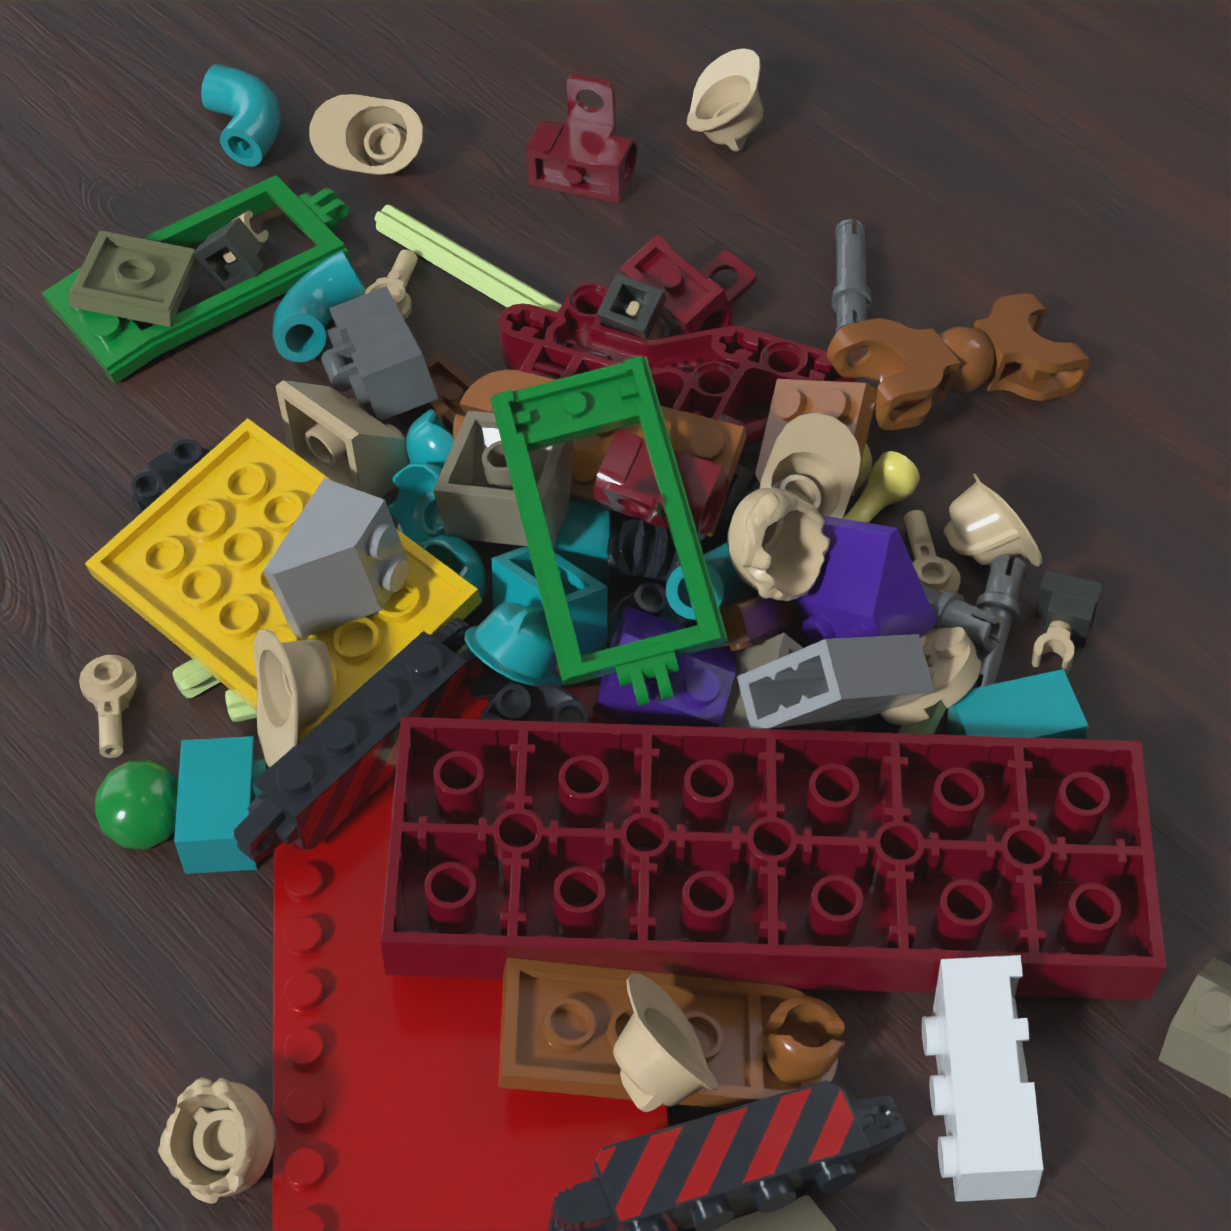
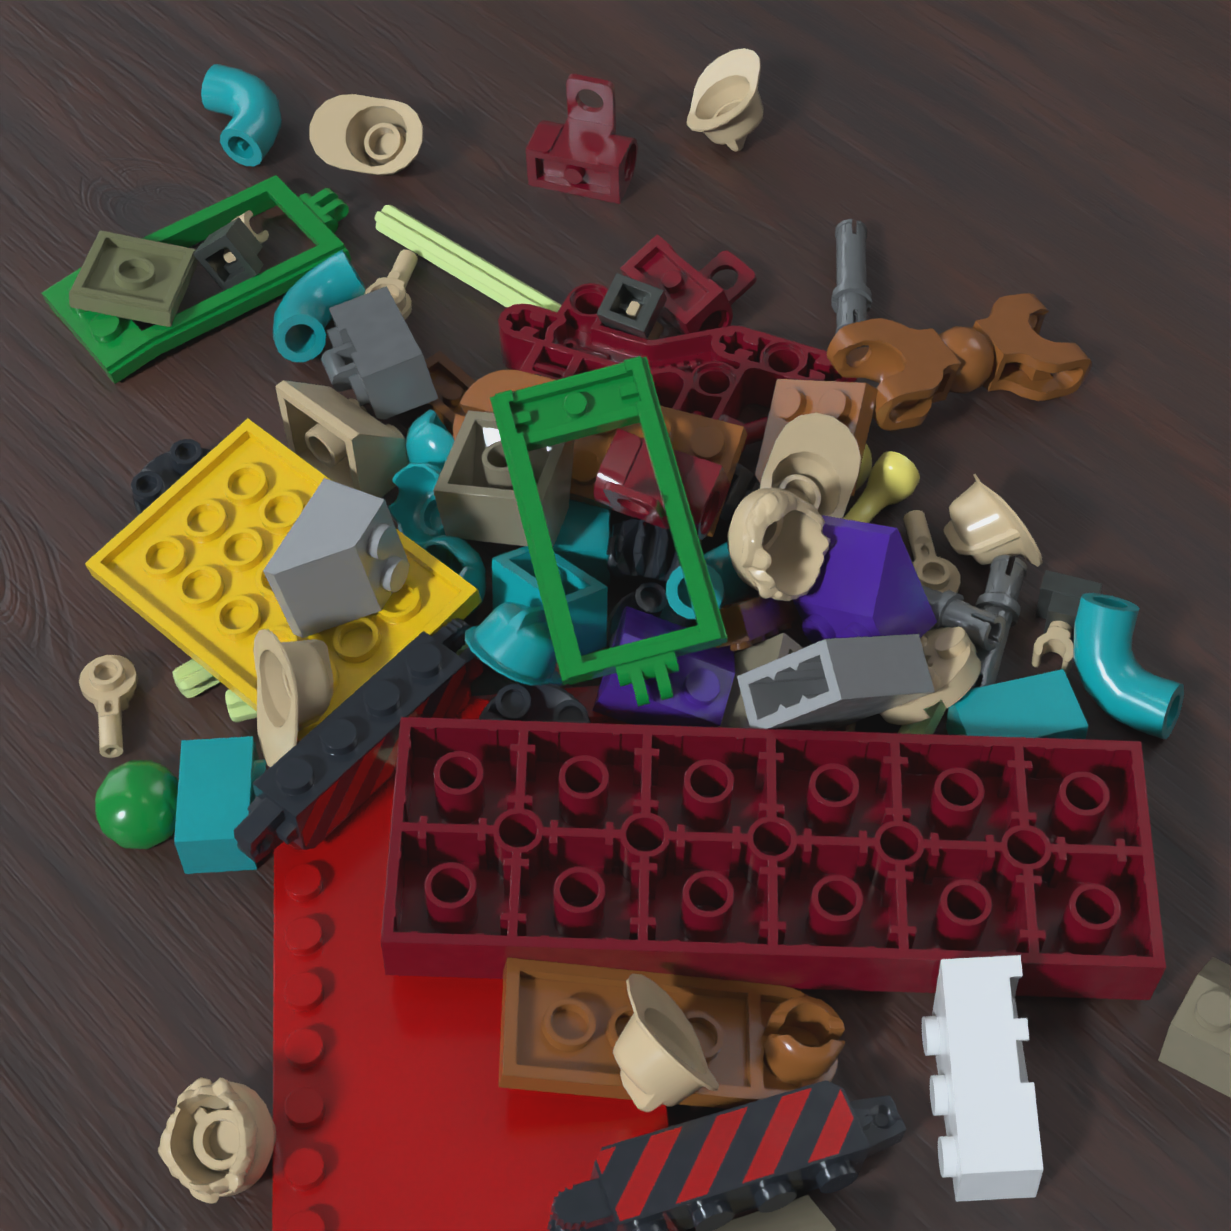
none -> teal cylinder [1073,593,1184,739]

